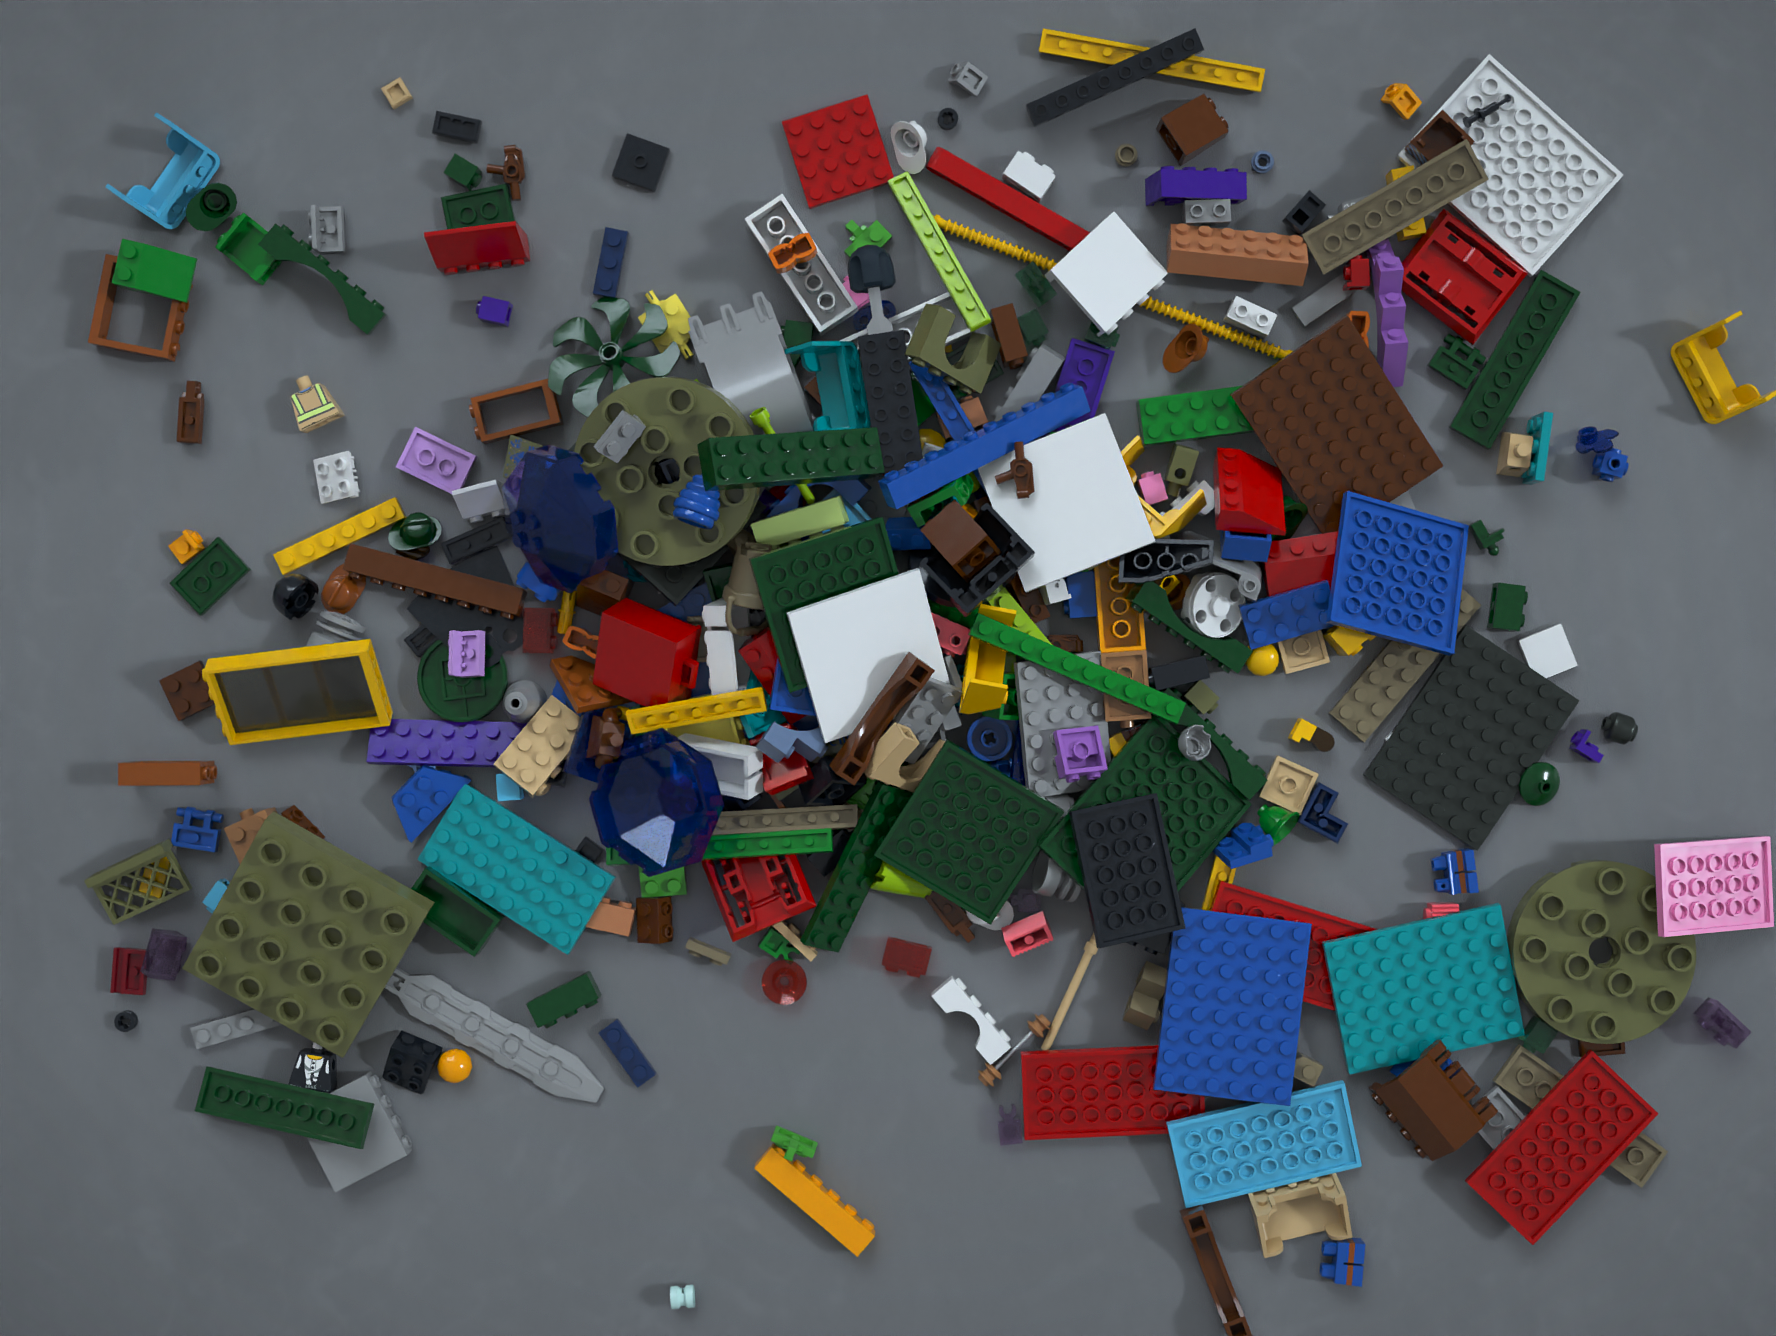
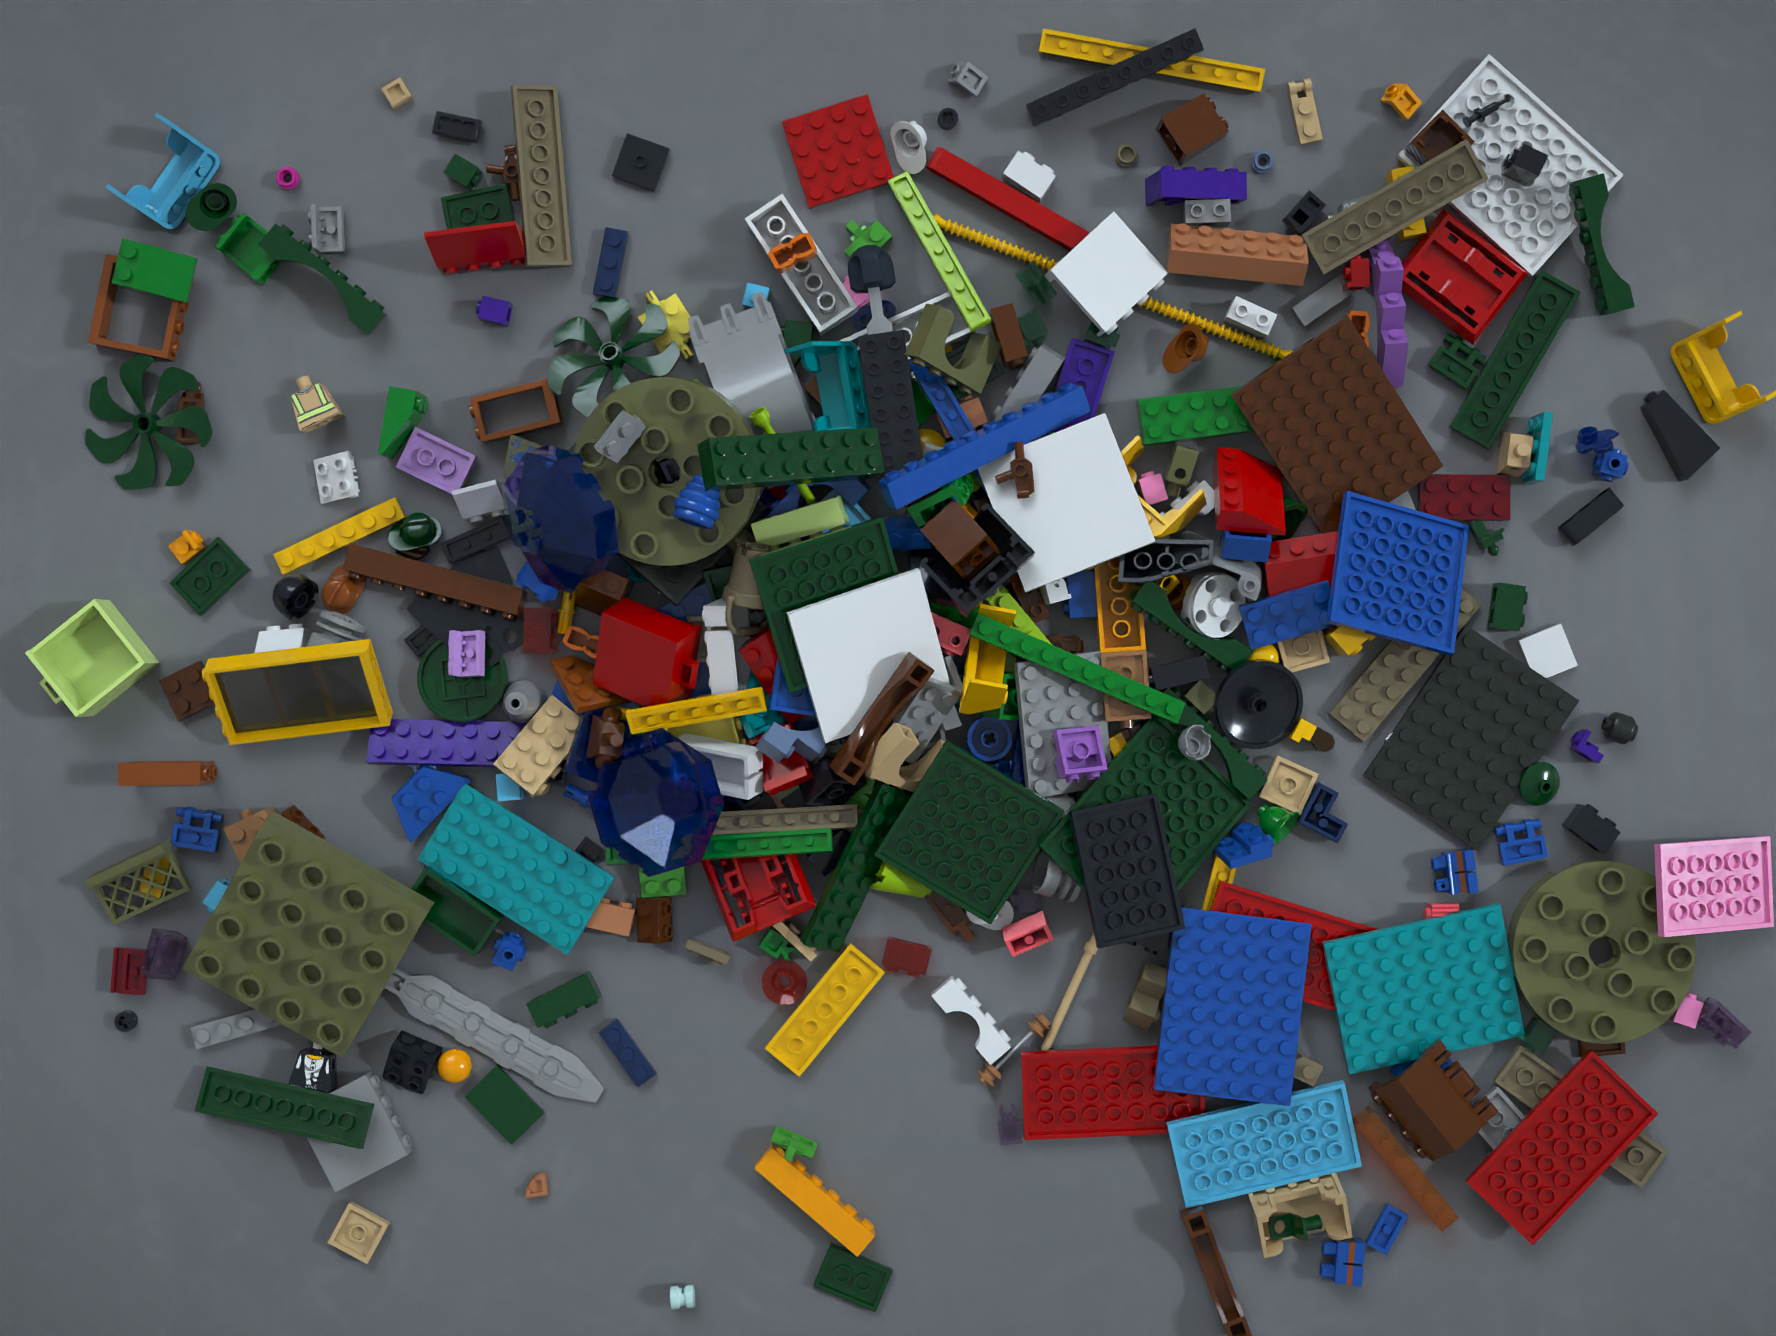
none -> yellowish green container [25,599,159,717]
none -> dark green piece [85,353,212,490]
none -> white slope [255,624,311,653]
none -> dark pink plate [276,167,300,190]
none -> tan plate [328,1201,390,1264]
none -> green slope [378,386,428,459]
none -> dark green tile [465,1064,545,1145]
none -> blue brick [492,931,527,971]
none -> dark tan plate [511,84,572,267]
none -> nougat tile [525,1171,549,1199]
none -> blue pin [563,783,610,815]
none -> medium azure brick [742,282,771,310]
none -> yellow plate [765,943,885,1077]
none -> dark green tile [813,1243,893,1312]
none -> black dish [1214,659,1303,749]
none -> dark green bracket [1268,1212,1323,1241]
none -> tan plate [1287,78,1323,146]
none -> clear orange brick [1352,1106,1459,1232]
none -> blue plate [1365,1203,1408,1255]
none -> dark red plate [1418,474,1511,521]
none -> blue plate [1494,819,1548,866]
none -> black brick [1501,144,1549,186]
none -> black beam [1558,487,1624,546]
none -> black brick [1562,804,1621,854]
none -> dark green arch [1569,173,1635,316]
none -> black slope [1640,389,1720,481]
none -> bright pink brick [1669,992,1704,1029]

